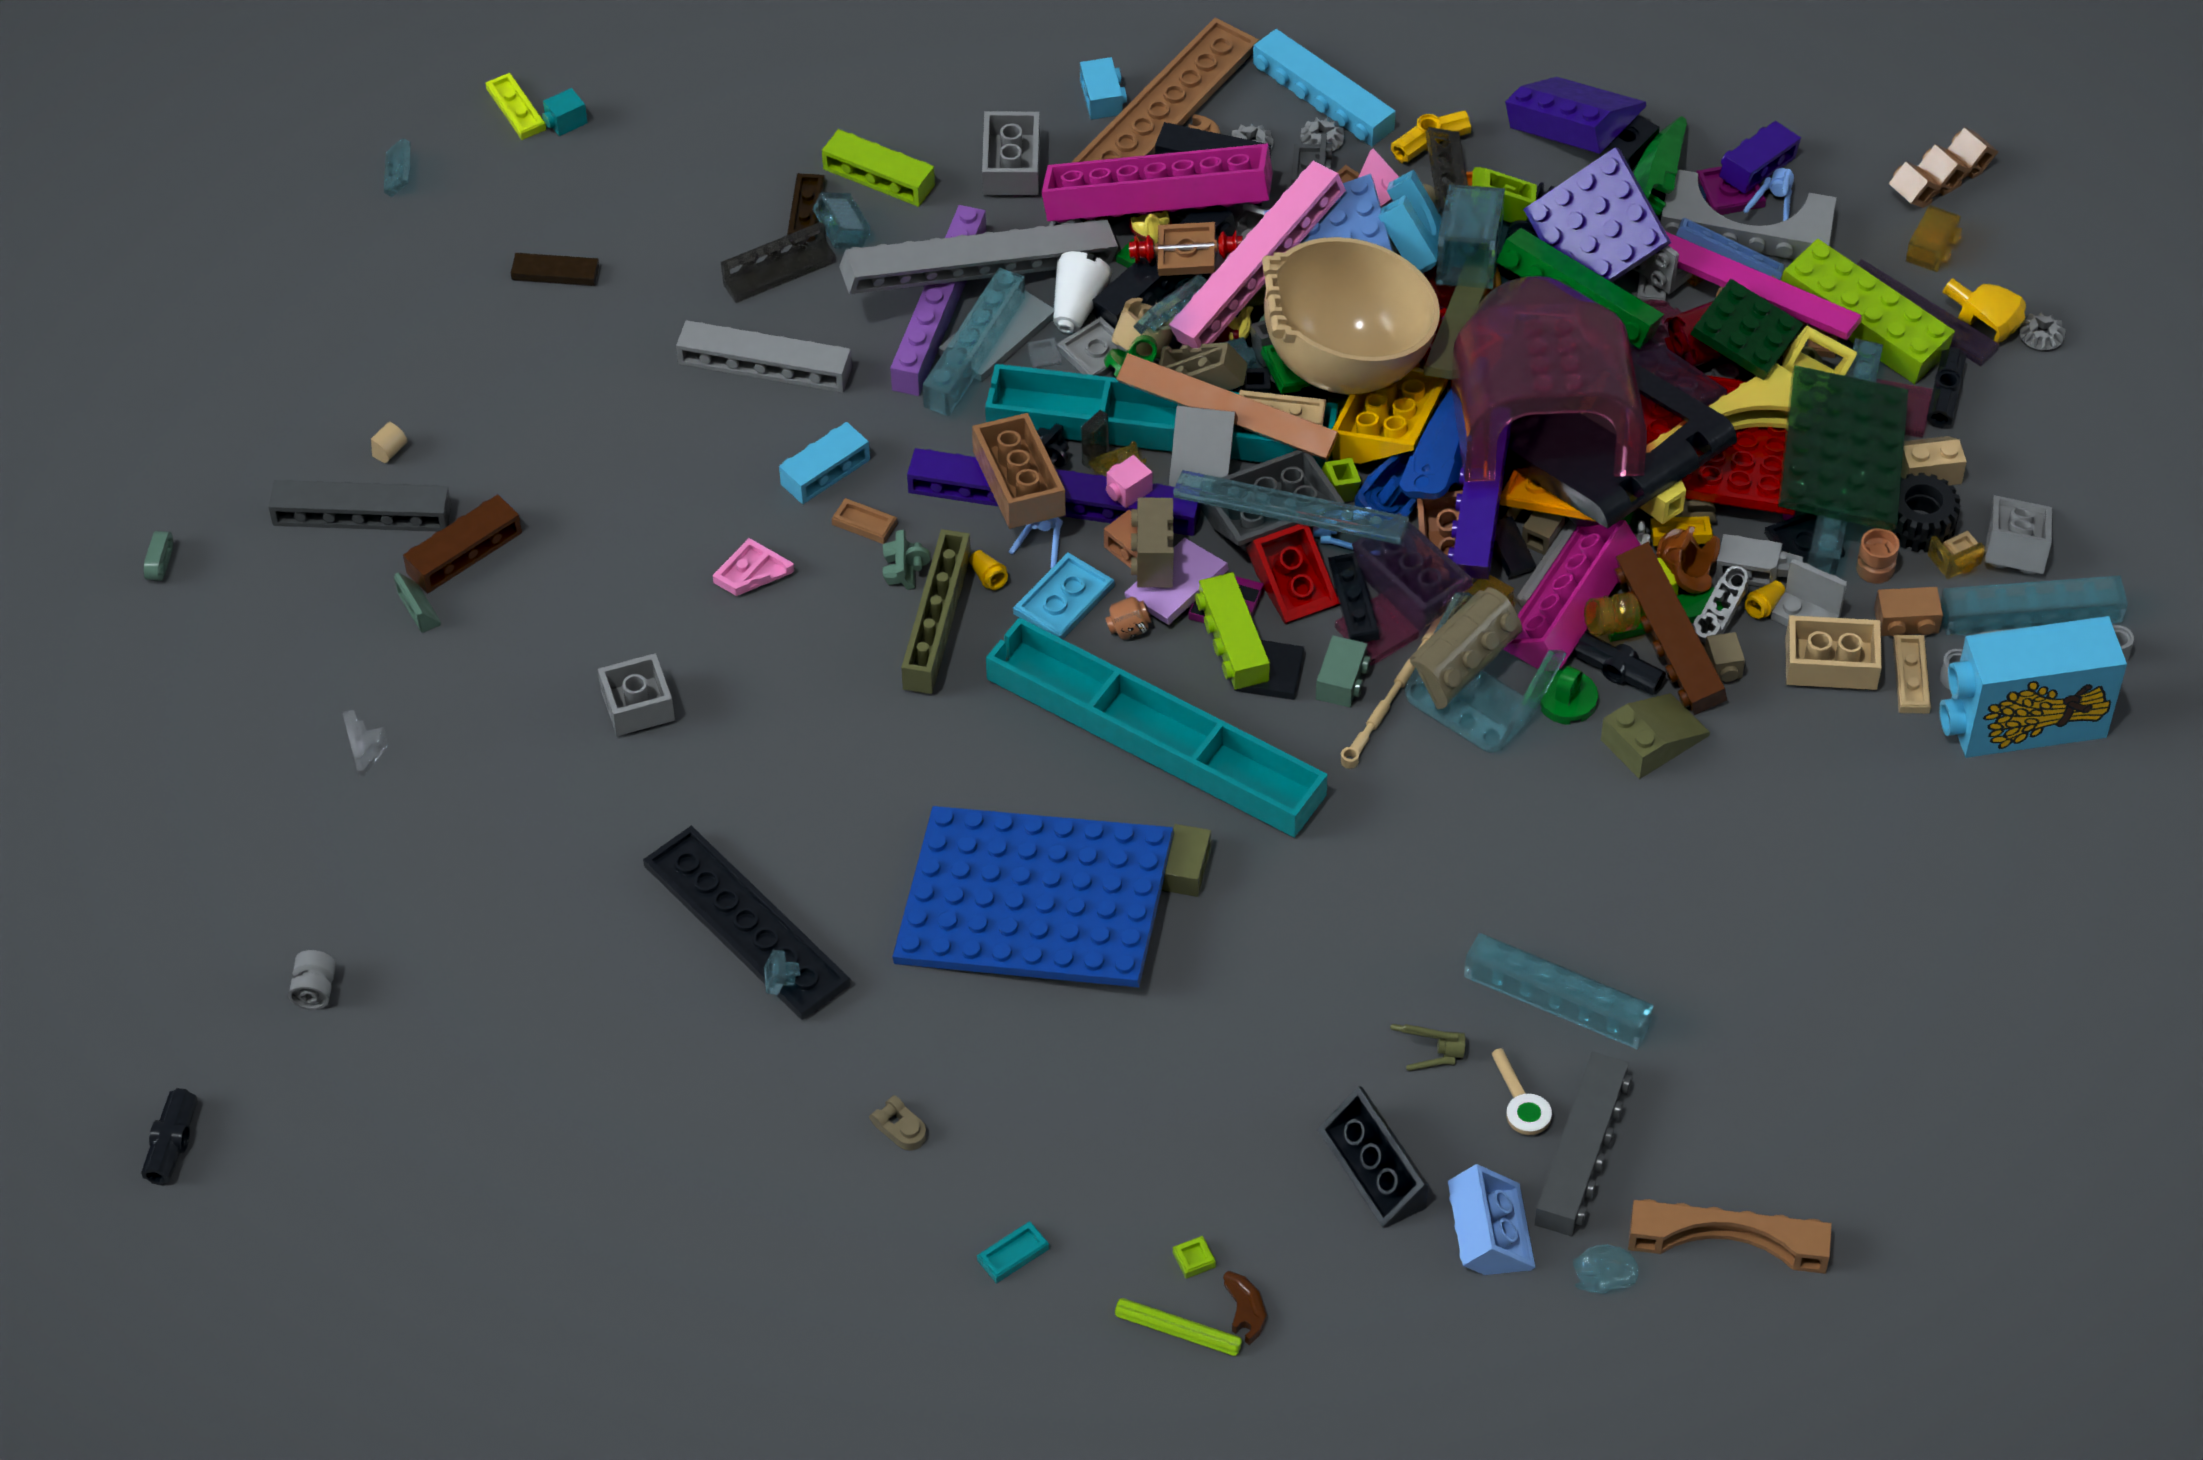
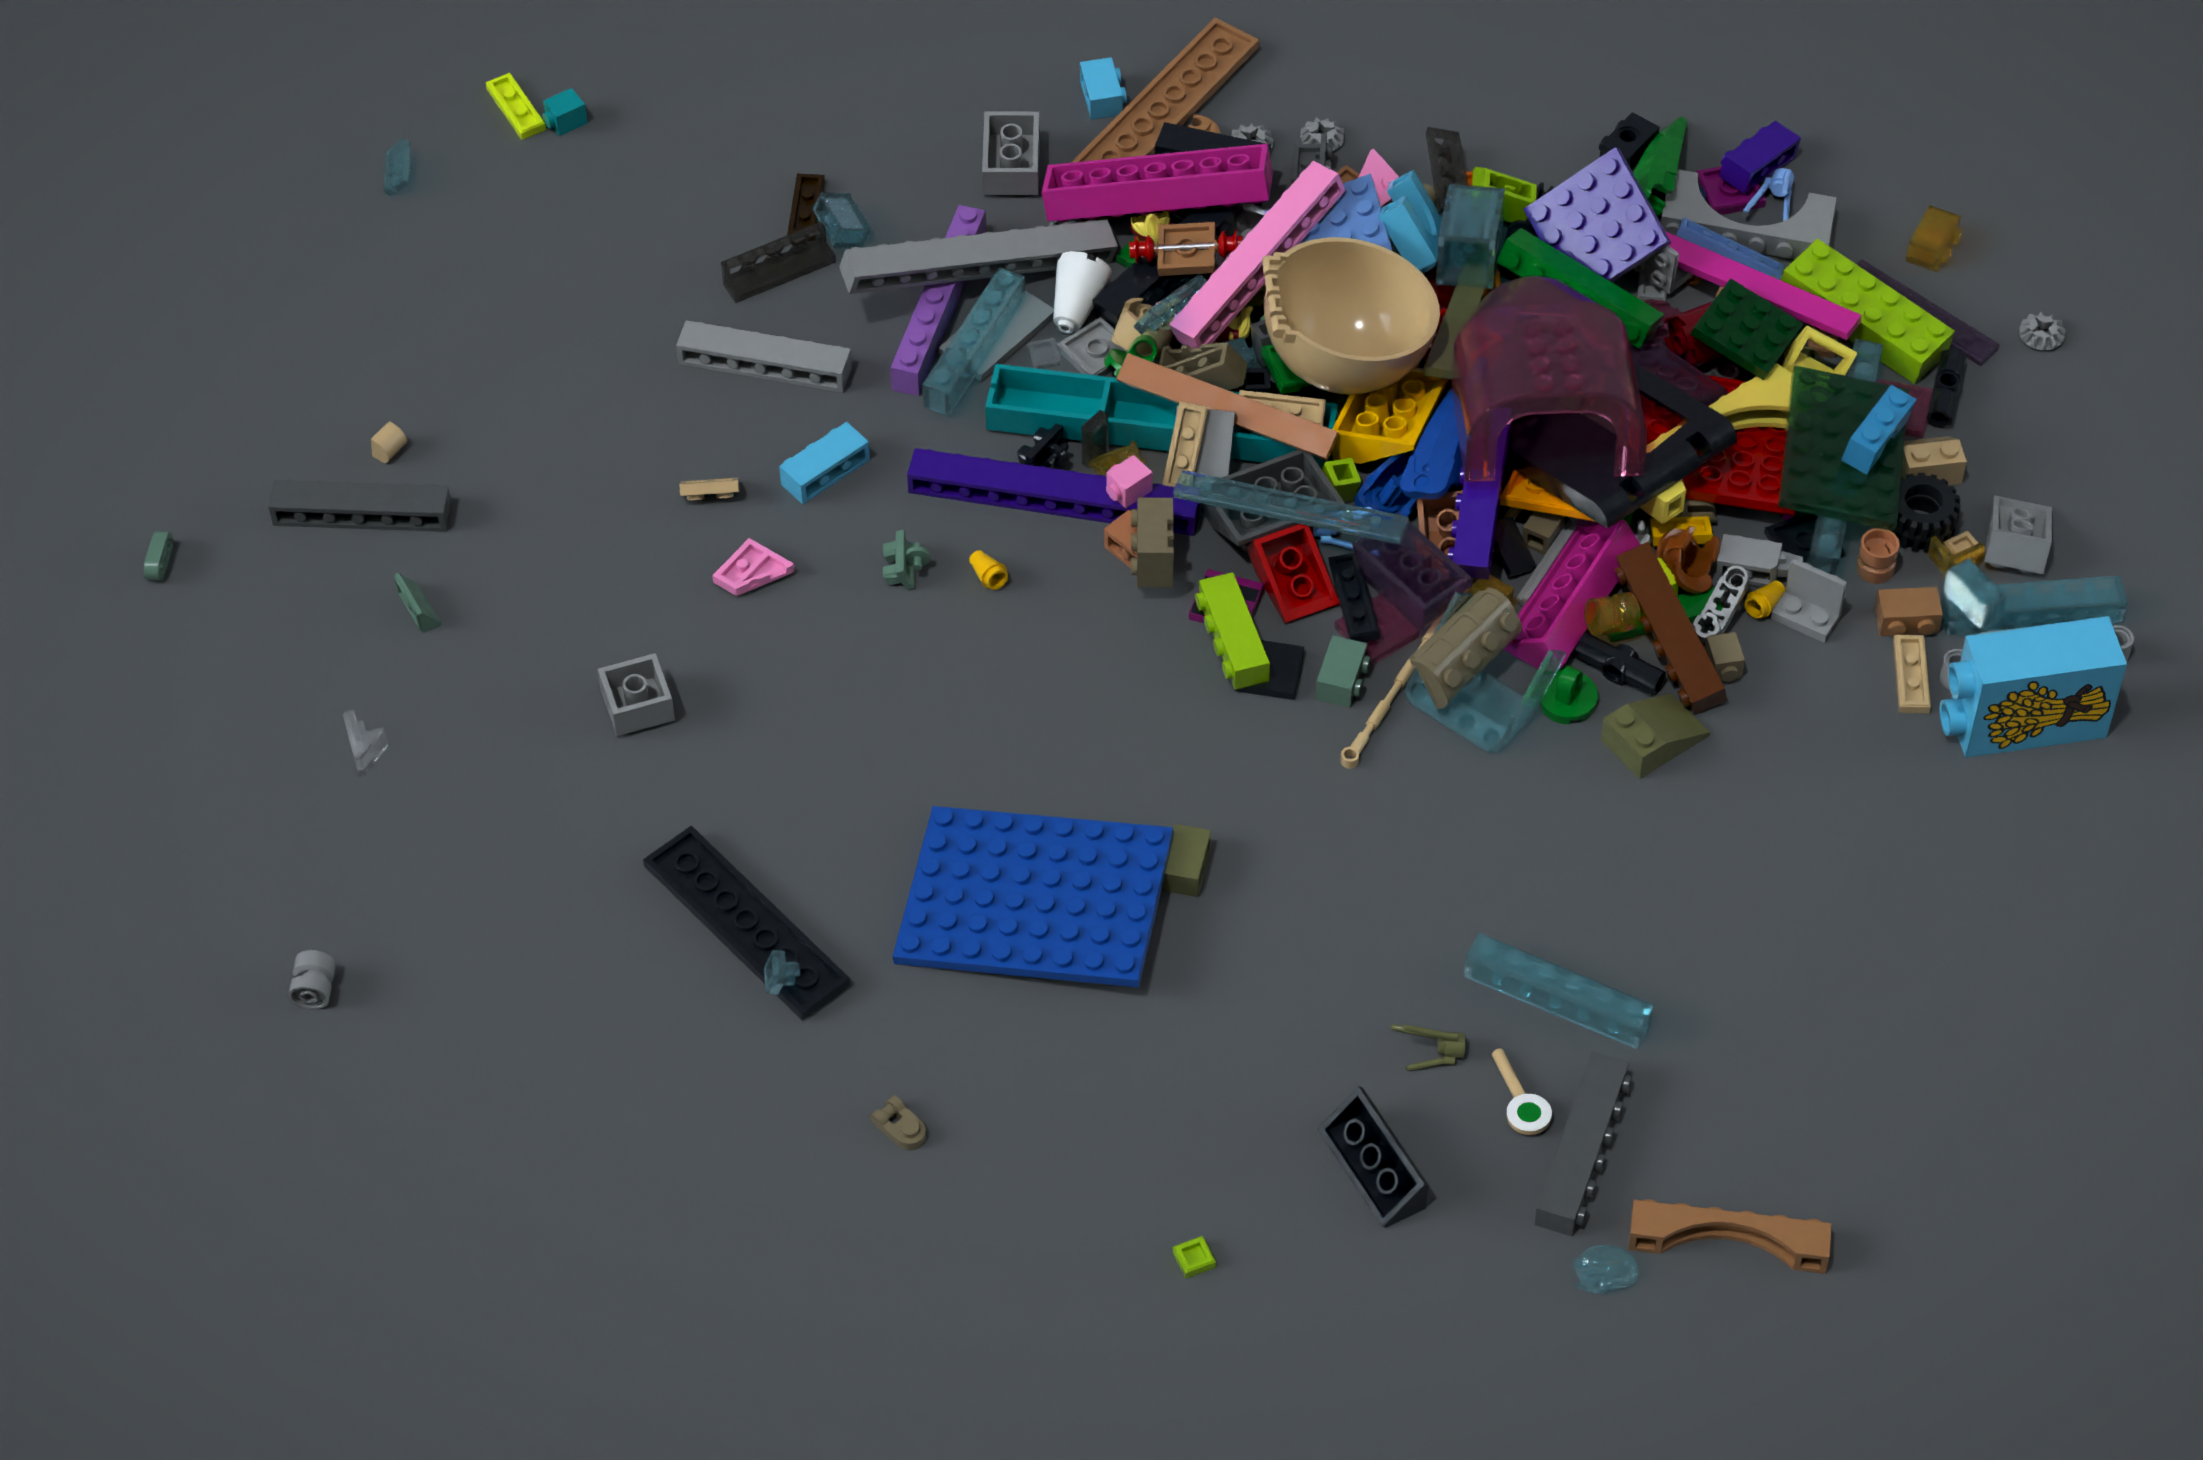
black piece [141,1088,198,1185] -> none
reddish brown brick [403,494,522,594] -> none
dark brown tile [511,253,599,286] -> none
lime brick [822,129,935,207] -> none
medium nougat tile [832,498,897,544] -> none
olive brick [901,529,971,694] -> none
medium nougat brick [972,413,1065,529] -> none
teal tile [977,1221,1049,1284] -> none
teal piece [986,617,1328,838] -> none
light blue plant [1009,517,1063,569] -> none
medium azure tile [1013,552,1115,639] -> none
nougat head [1105,597,1152,640] -> none
lime axle [1115,1298,1242,1356] -> none
lavender tile [1124,538,1229,625] -> none
reddish brown piece [1223,1271,1267,1345] -> none
medium azure brick [1253,29,1396,147] -> none
yellow piece [1391,111,1471,163] -> none
light blue slope [1448,1164,1535,1275] -> none
dark purple slope [1505,77,1647,154] -> none
tan brick [1785,615,1882,690] -> none
brick [1888,127,1999,208] -> none
yellow piece [1942,278,2026,345] -> none
none -> tan plate [679,477,740,500]
none -> tan tile [1162,401,1209,489]
none -> dark azure arch [1841,385,1917,475]
none -> clear light blue brick [1943,559,2007,631]

